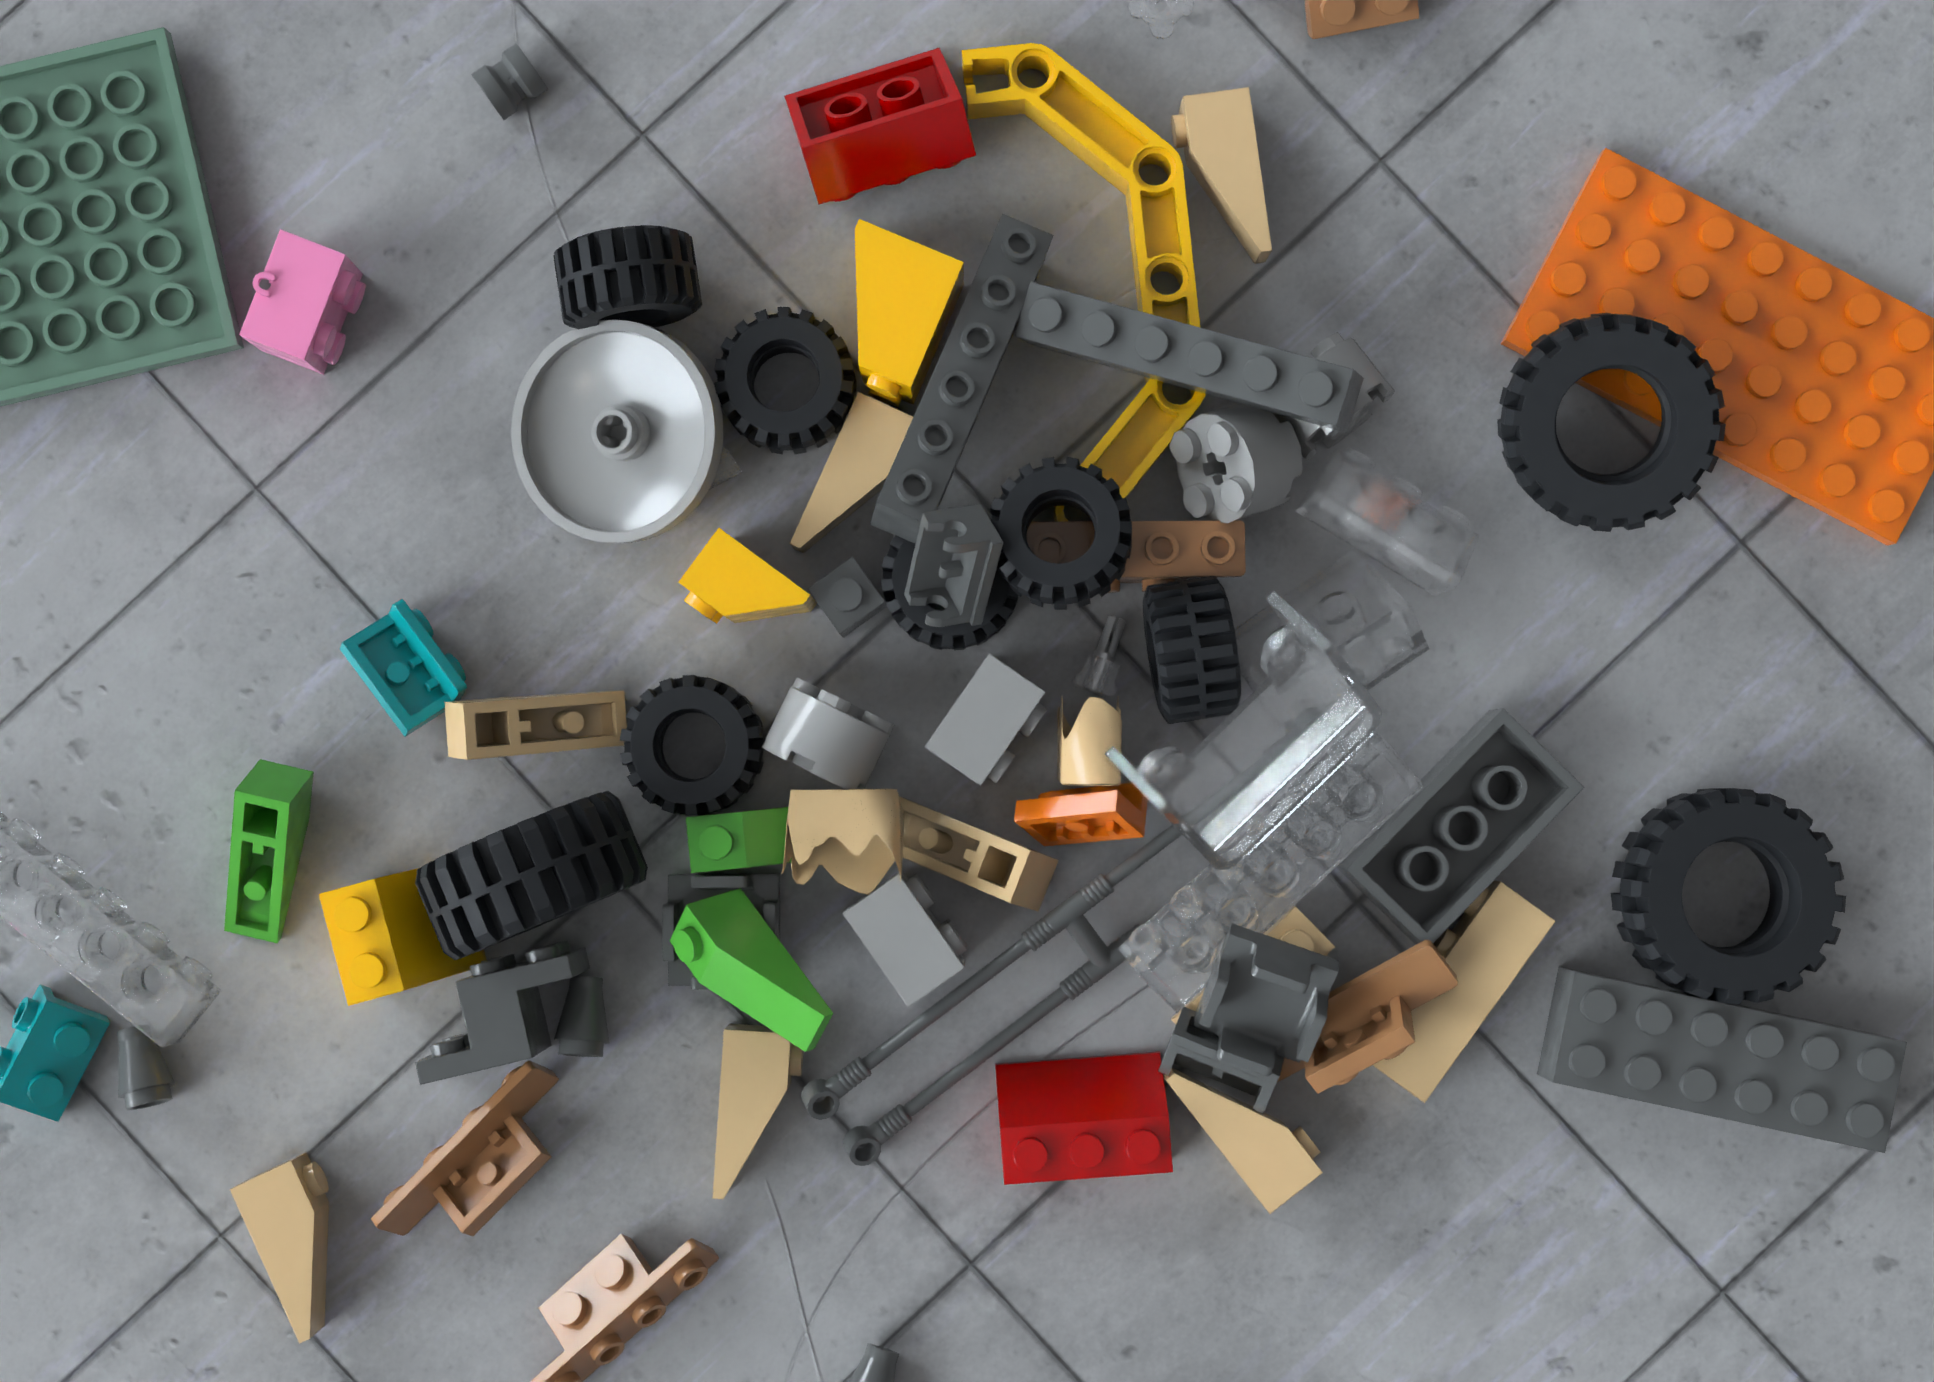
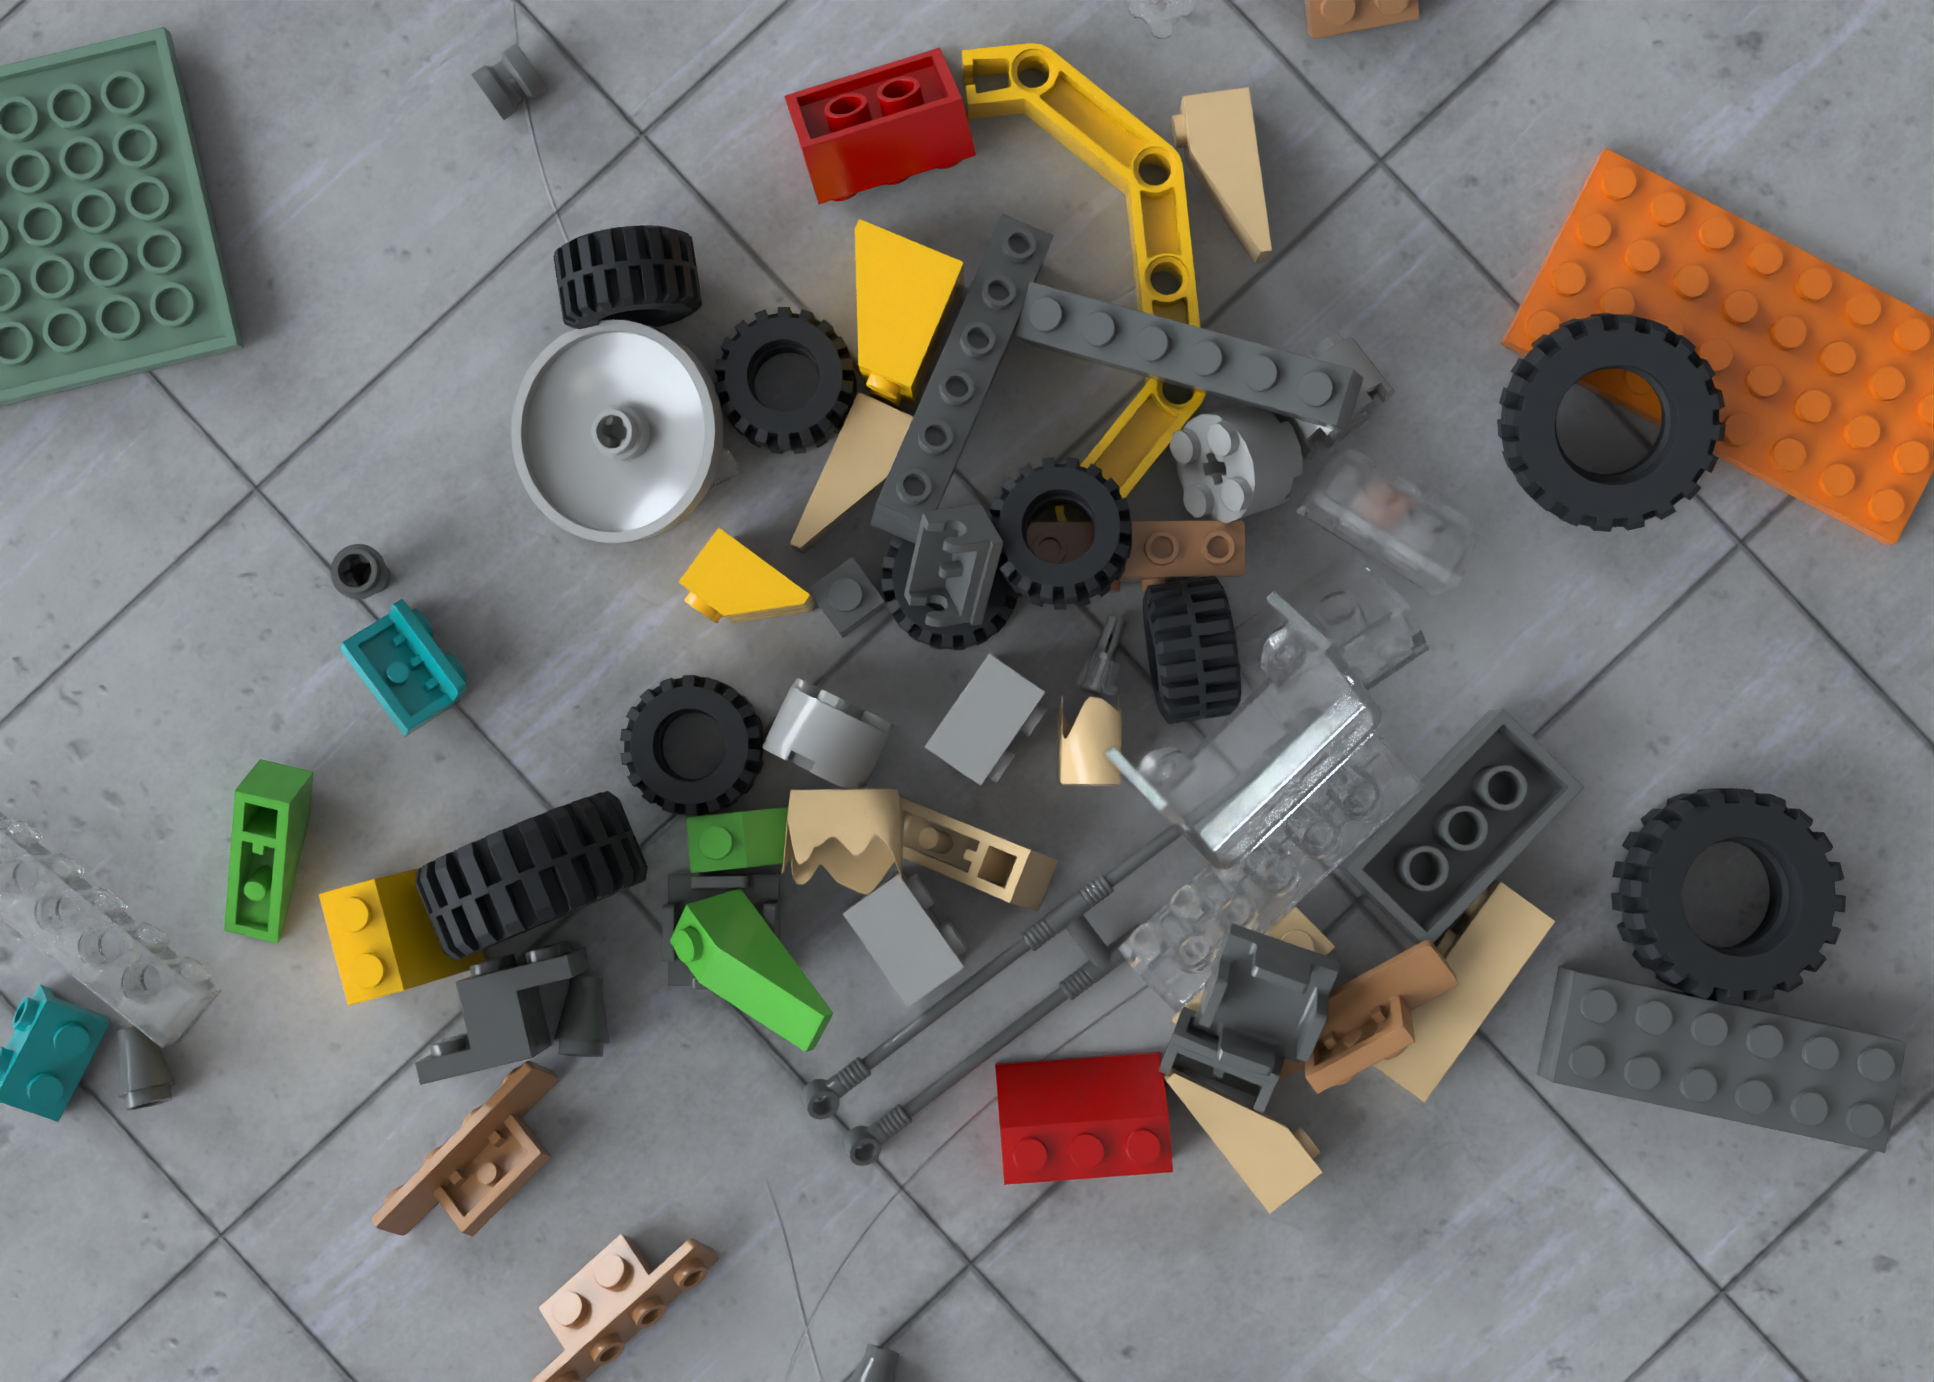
tan slope [230,1152,329,1344] -> none
bright pink brick [239,229,366,375] -> none
tan slope [444,690,627,760] -> none
tan slope [712,1024,804,1199] -> none
orange bracket [1014,782,1148,847] -> none
none -> dark grey cone [330,544,390,600]

